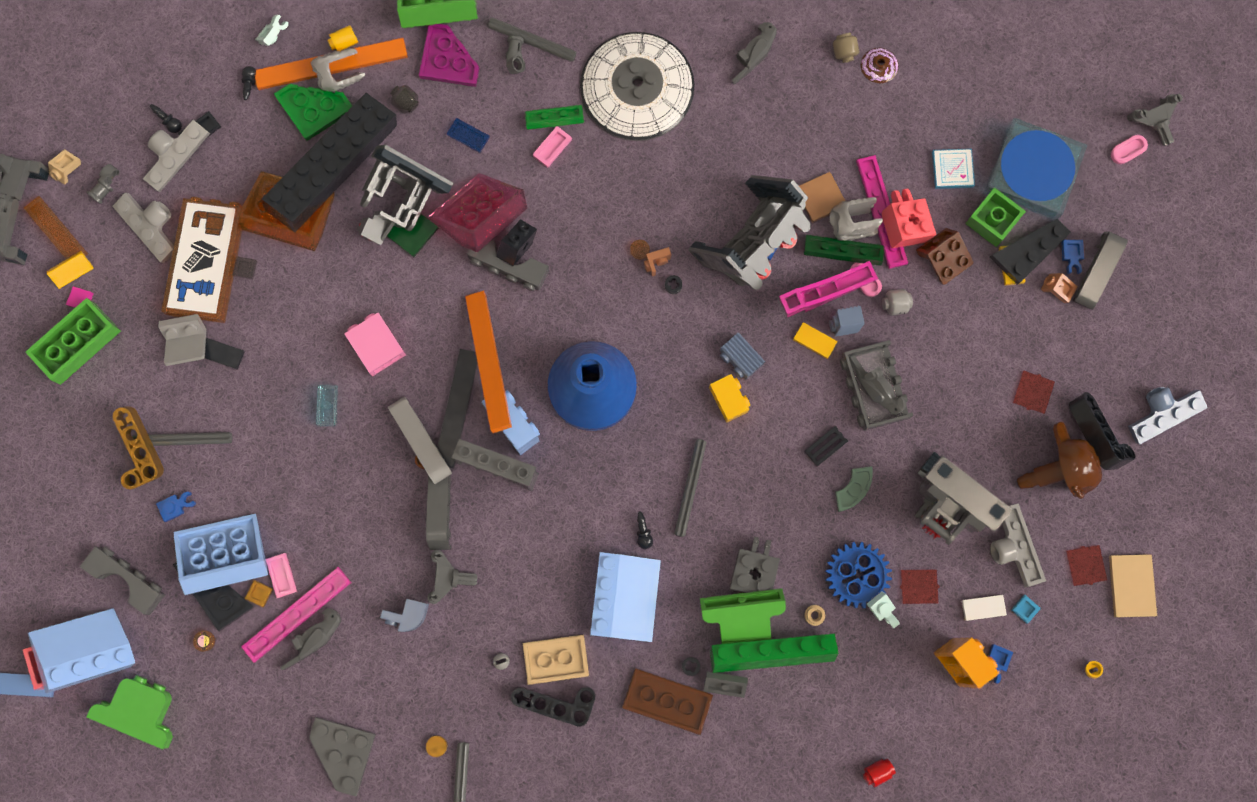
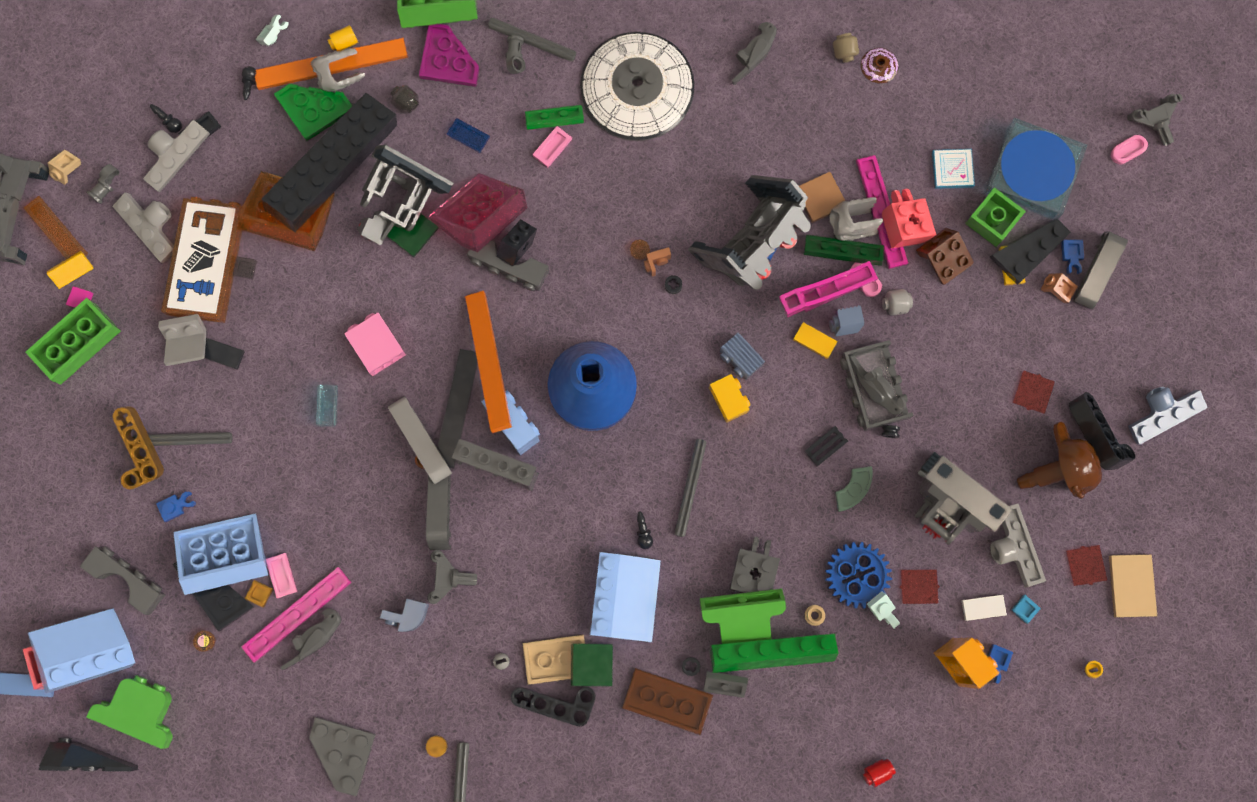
none -> black wedge [39,737,138,772]
none -> dark green tile [571,644,613,686]
none -> black bush [881,425,900,438]

